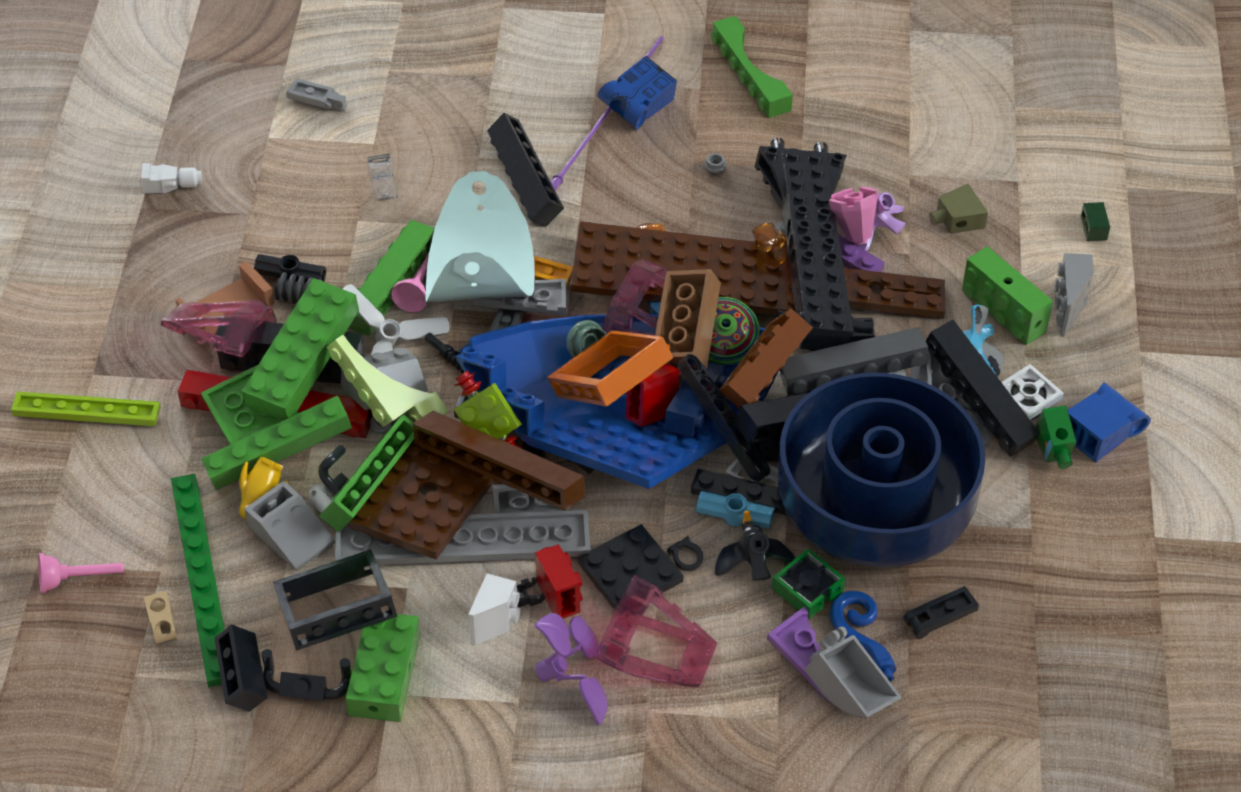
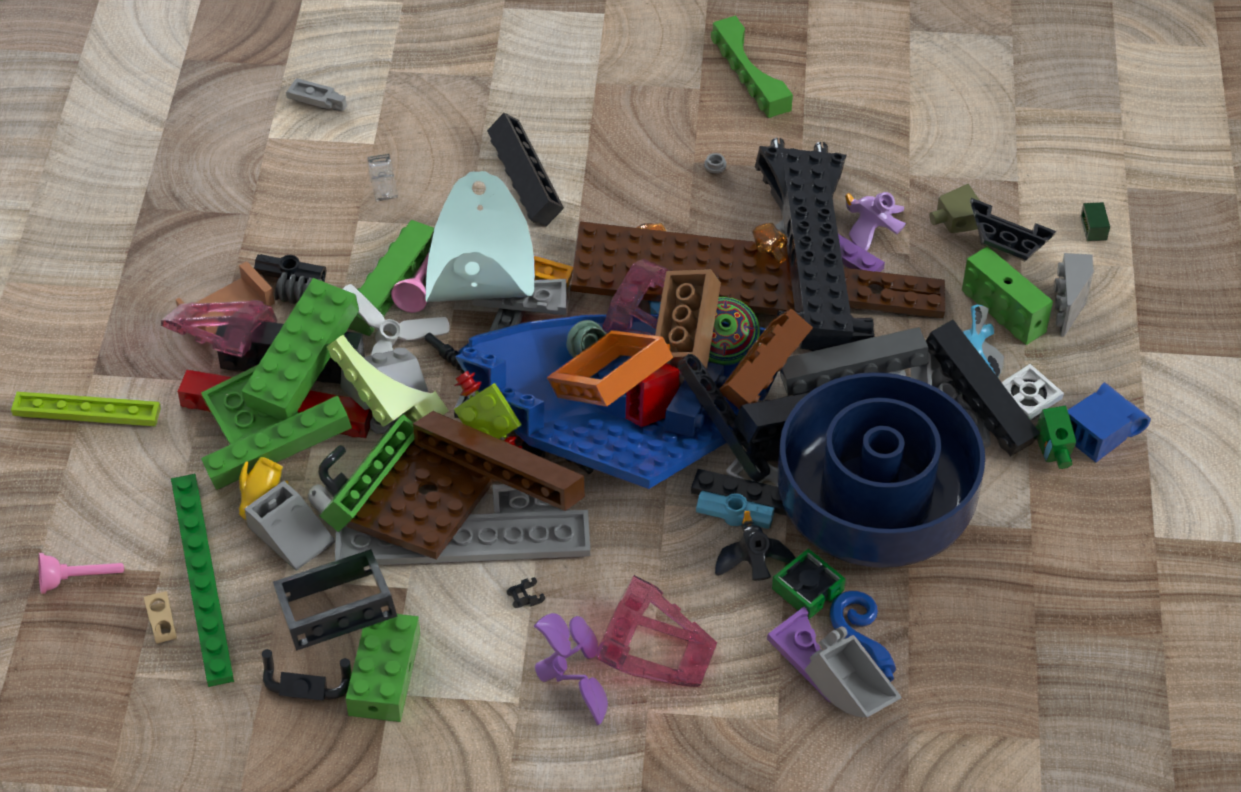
white piece [141,163,202,194] -> none
black brick [214,624,267,712] -> none
white slope [468,573,521,645] -> none
red brick [535,544,583,619] -> none
medium lavender piece [551,36,664,191] -> none
black plate [578,524,684,616] -> none
blue piece [597,56,677,130] -> none
black piece [667,536,703,571] -> none
bright pink cone [829,187,878,245] -> none
black plate [903,586,979,639] -> none
none -> black wedge [970,198,1056,262]

